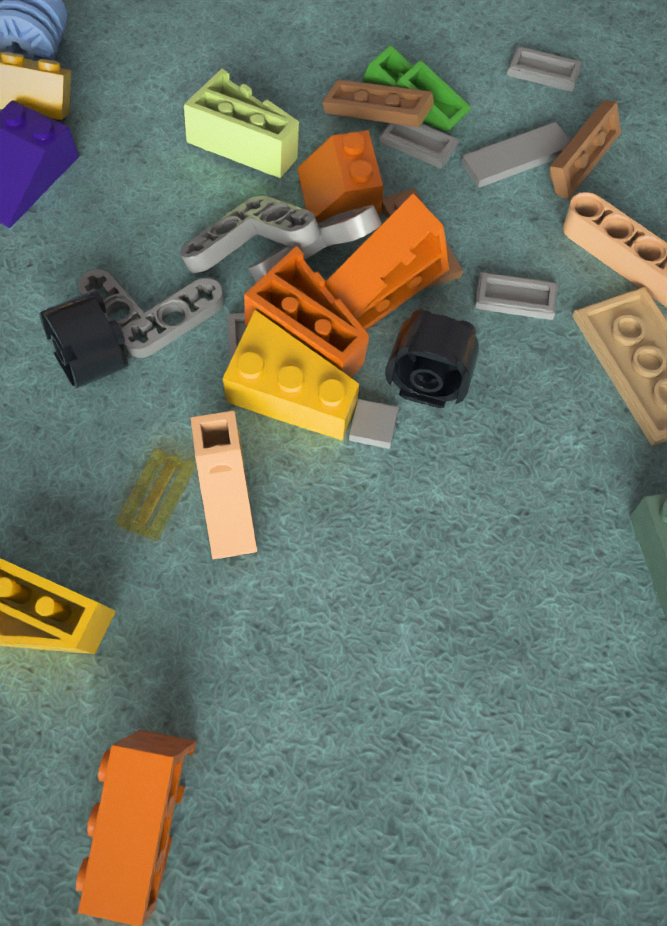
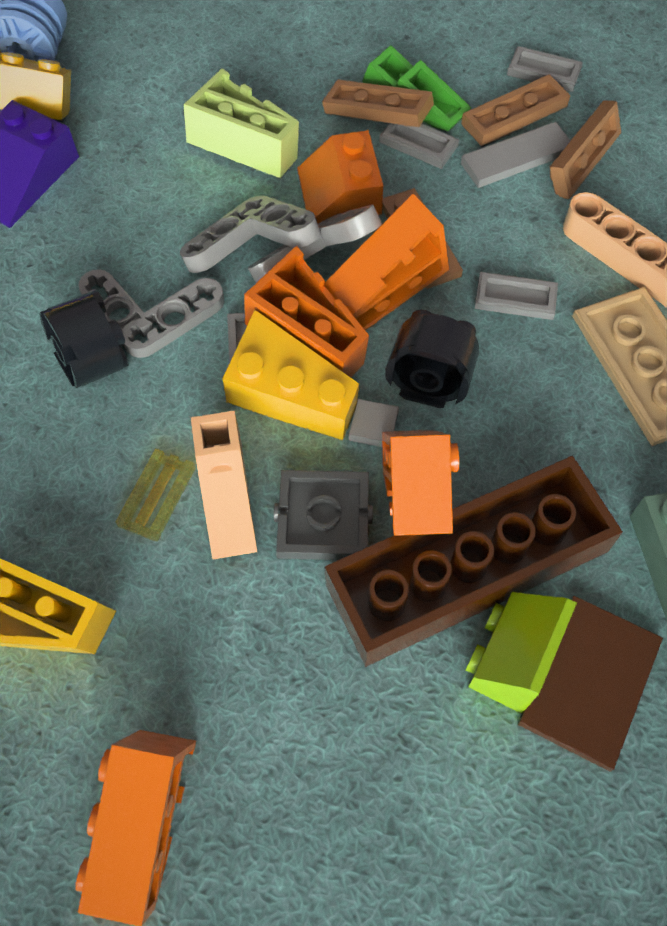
none -> dark grey plate [274,470,373,560]
none -> reddish brown brick [324,455,623,667]
none -> orange wedge [382,430,459,536]
none -> medium nougat plate [462,74,571,147]
none -> lime slope [466,592,577,714]
none -> reddish brown tile [517,596,663,772]

